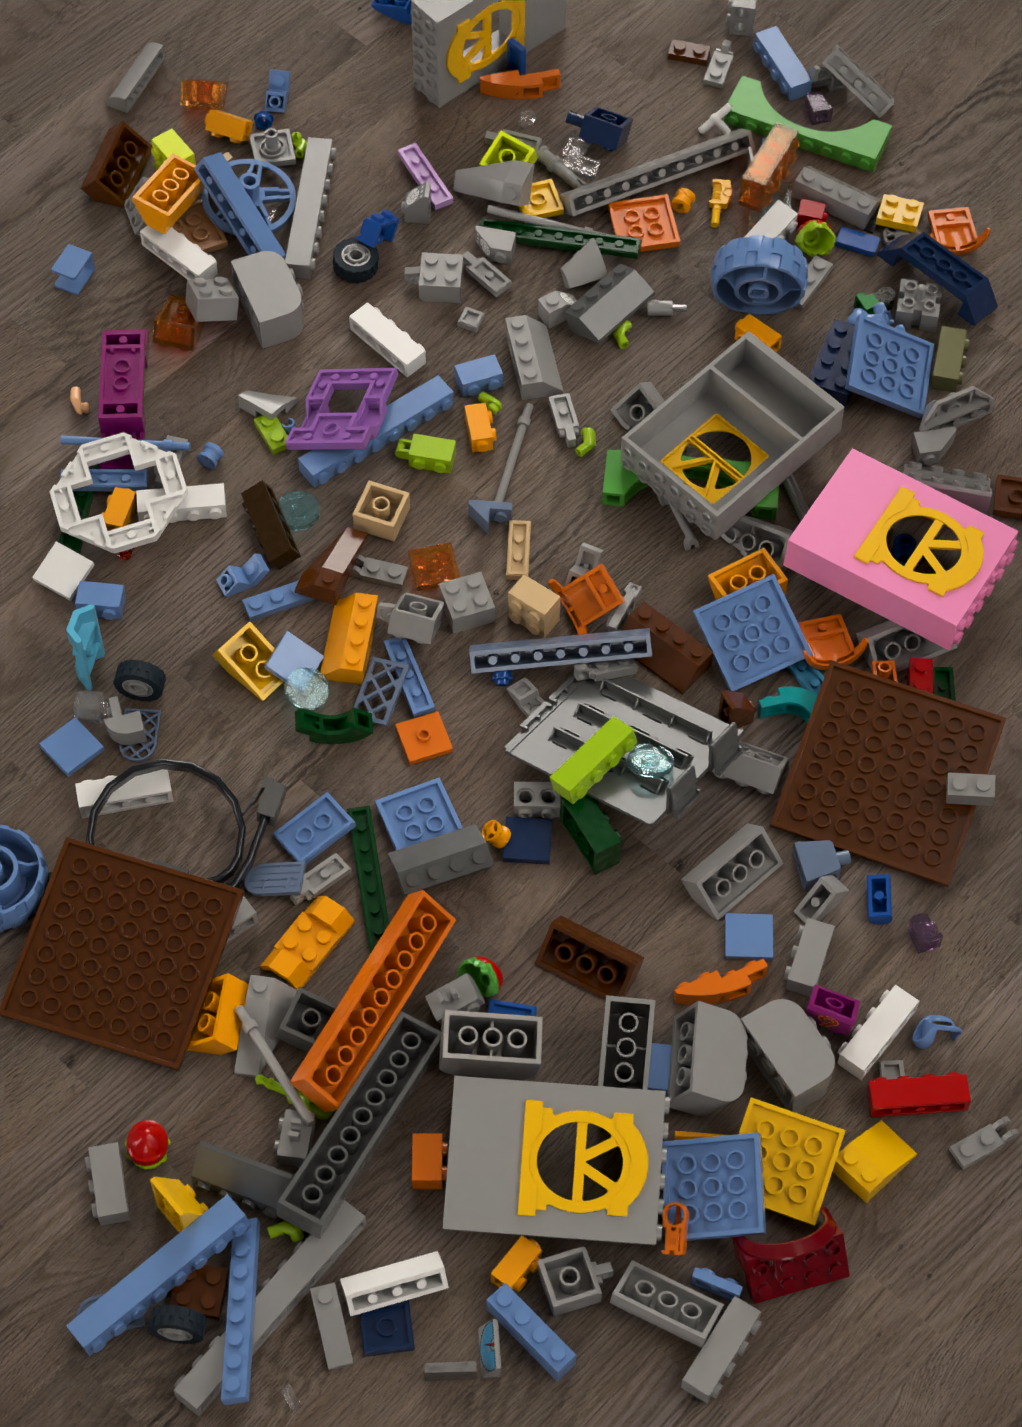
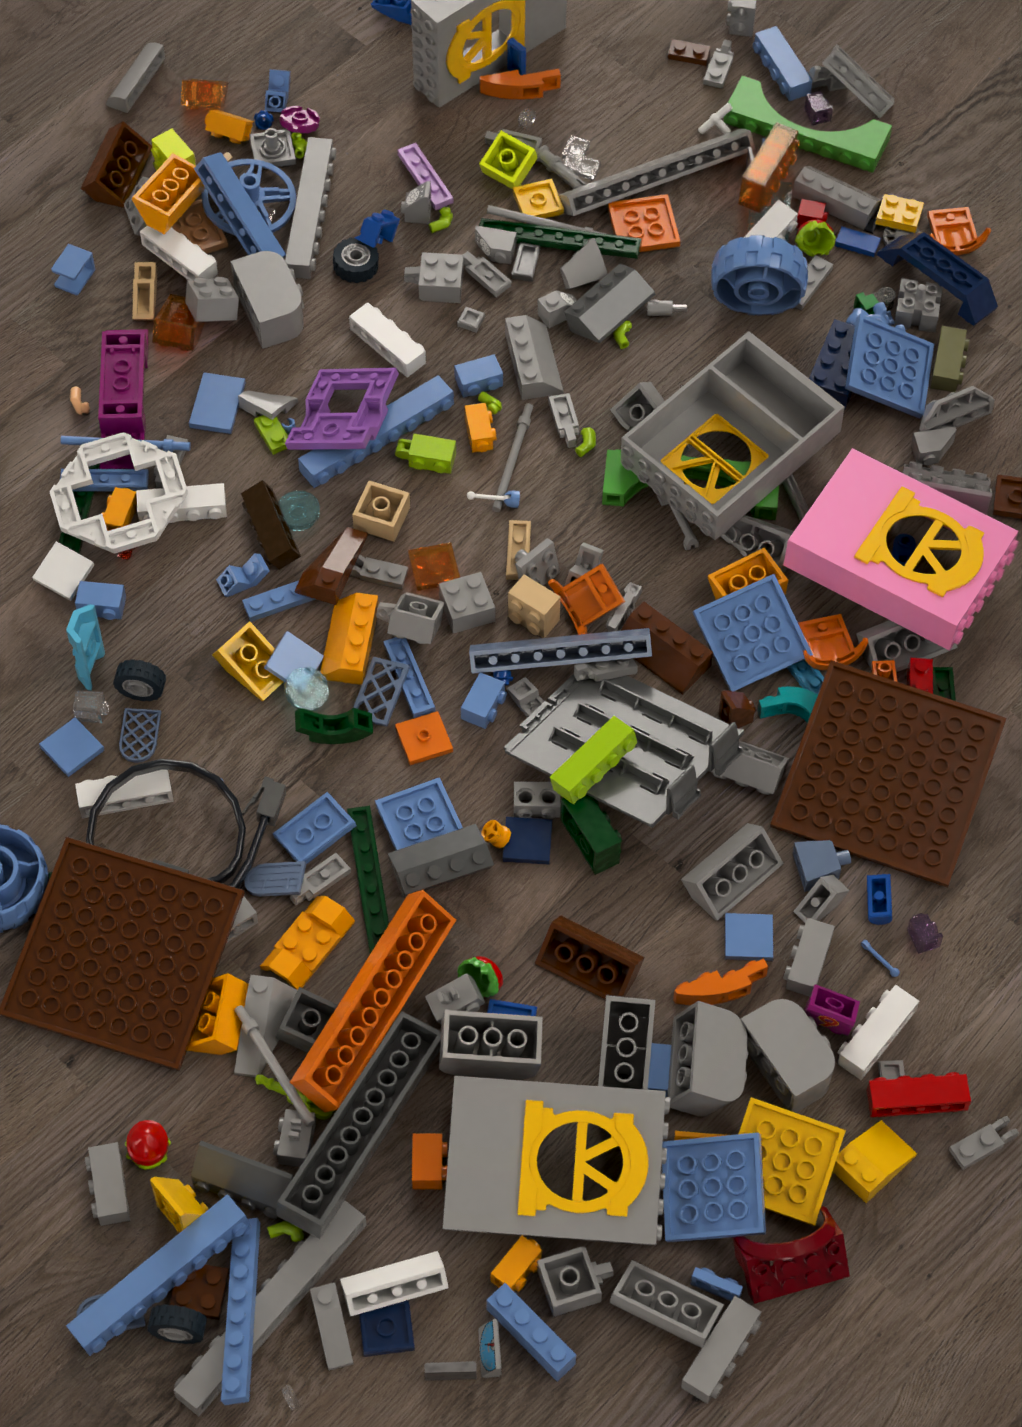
light grey brick [104,696,147,745] -> none
medium blue wheel [197,442,224,469] -> none
light grey wedge [453,160,535,206] -> none
sand blue slope [468,500,512,534] -> none
dark blue brick [566,106,633,151] -> none
clear light blue tile [627,744,674,778] -> none
orange piece [661,1202,690,1255] -> none
light orange wheel [671,188,696,214] -> none
yellow piece [709,179,733,228] -> none
light orange brick [734,314,782,352] -> none
medium blue piece [912,1015,963,1050] -> none
light grey brick [945,773,995,806] -> none
none -> tan slope [133,262,157,321]
none -> medium blue tile [189,373,246,434]
none -> magenta tile [280,106,320,133]
none -> lime arm [429,207,453,233]
none -> medium blue brick [461,672,507,729]
none -> hinge [467,490,520,508]
none -> flat silver tile [512,242,540,282]
none -> light grey plate [515,538,560,586]
none -> medium blue hinge [861,940,900,977]

